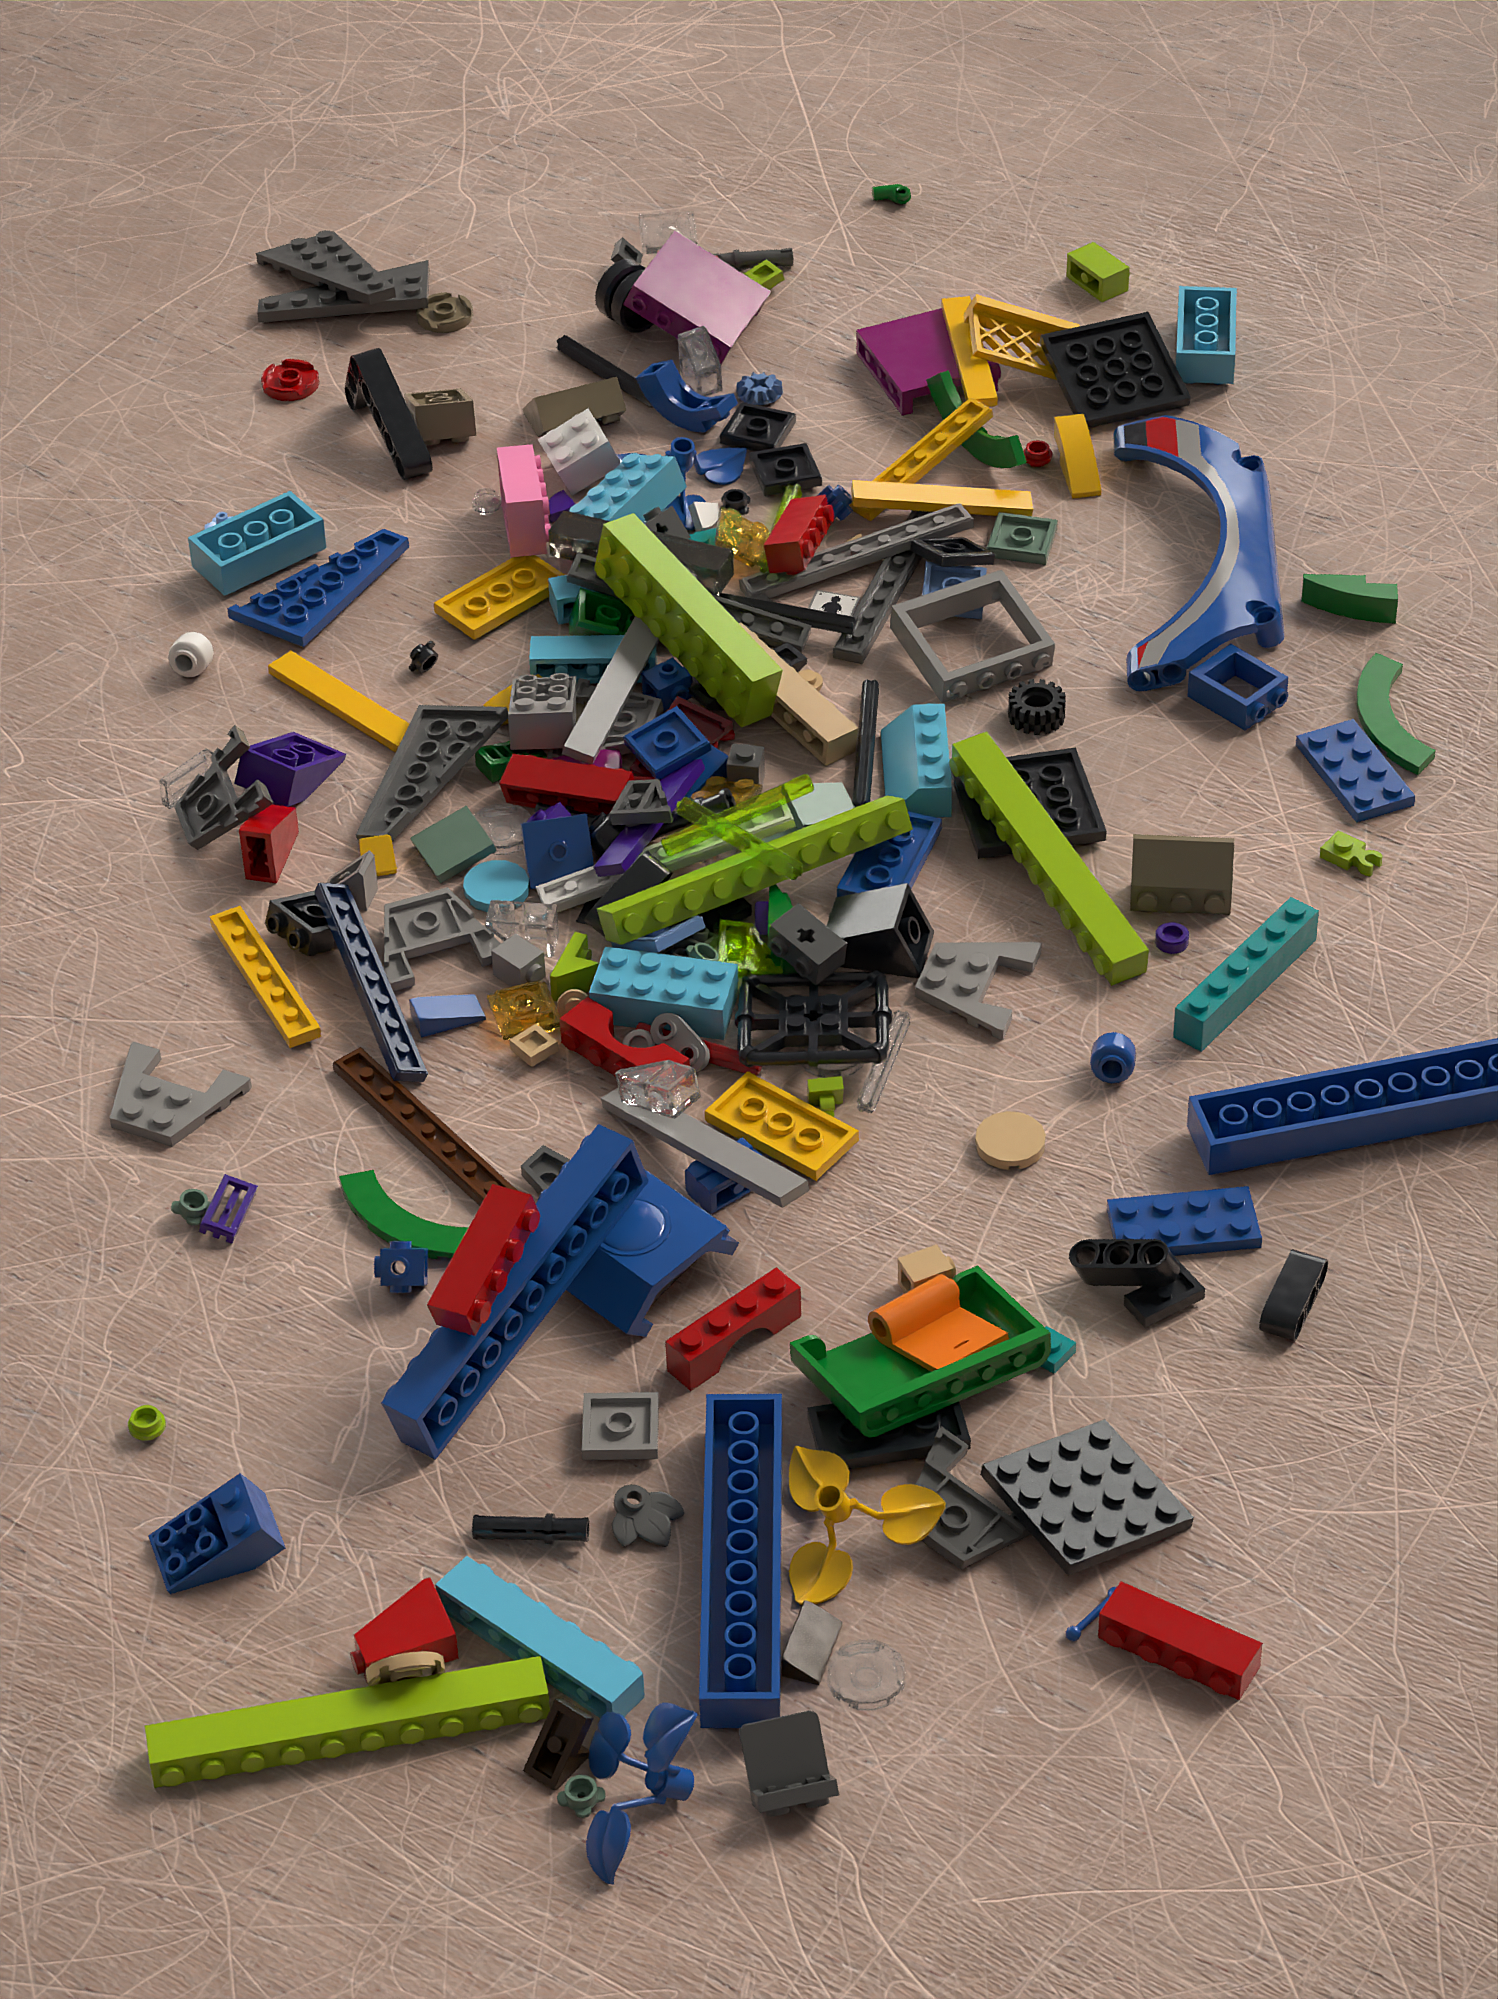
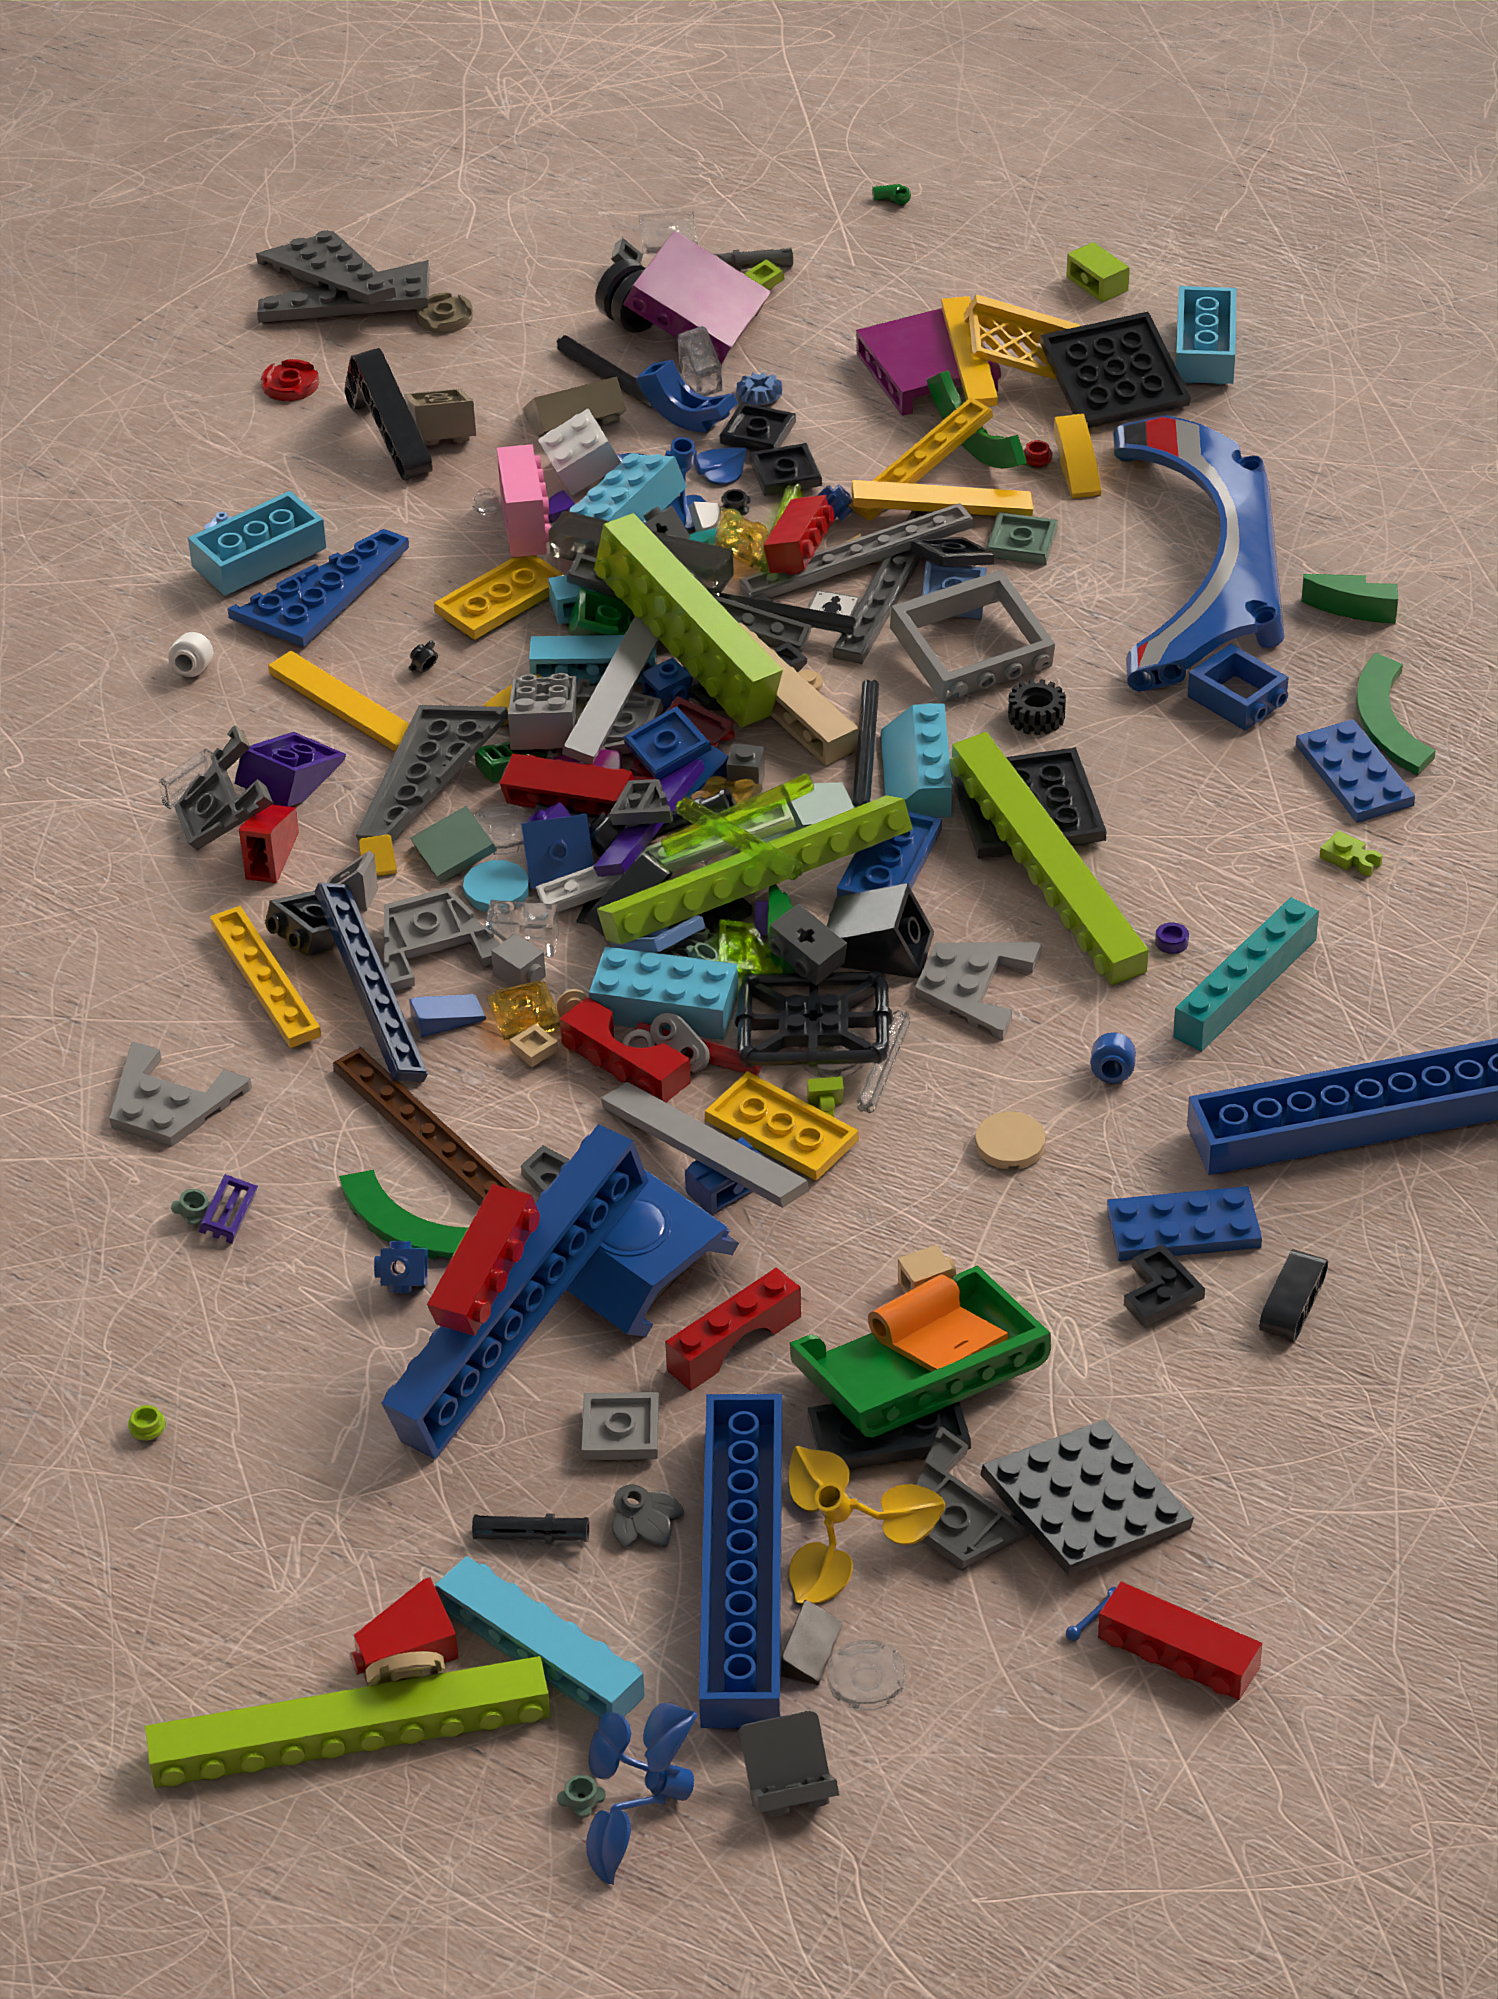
blue slope [148,1473,286,1594] -> none
dark brown slope [523,1698,594,1790] -> none
lime slope [550,932,599,1001] -> none
clear slope [615,1060,701,1119] -> none
teal plate [1041,1326,1076,1374] -> none
black beam [1069,1239,1180,1286] -> none
dark tan slope [1130,834,1234,915] -> none

